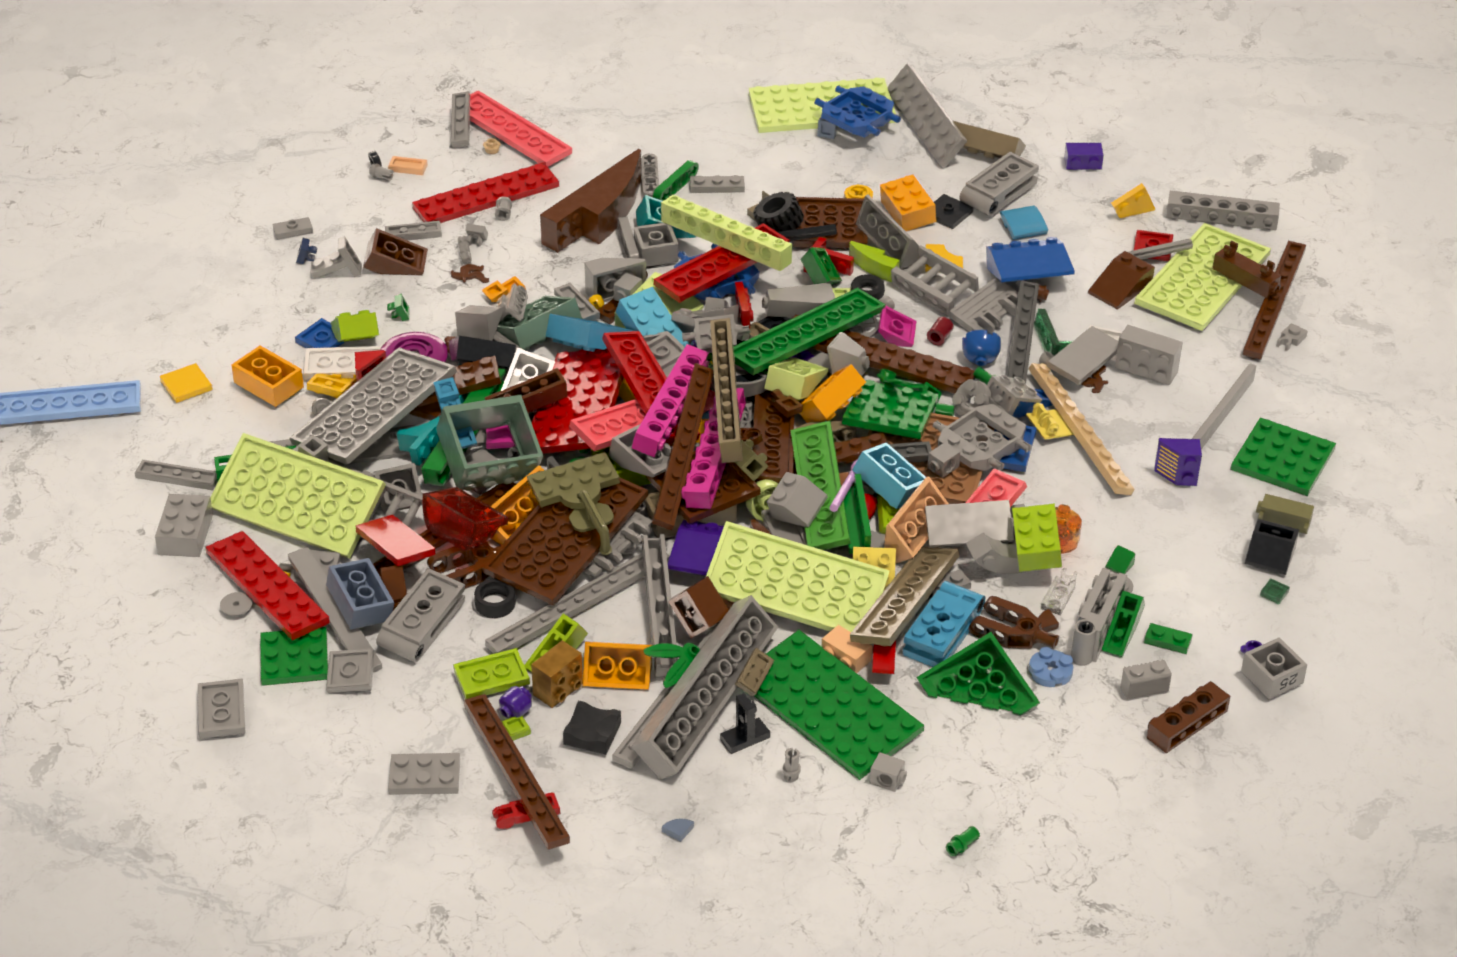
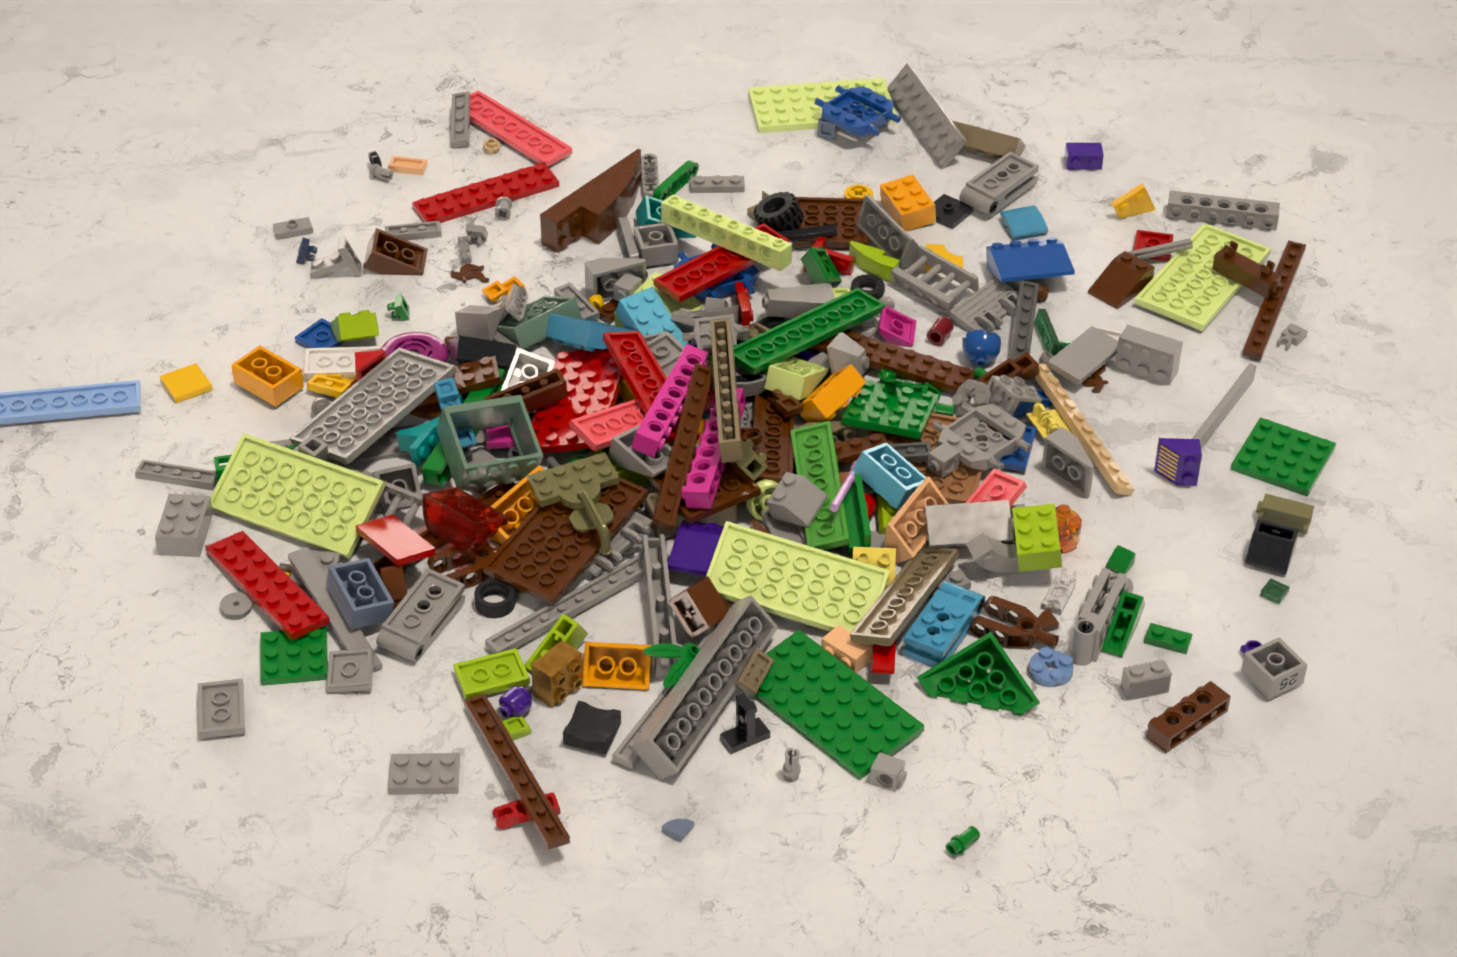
none -> reddish brown slope [978,352,1040,385]
none -> light grey slope [1042,427,1094,498]

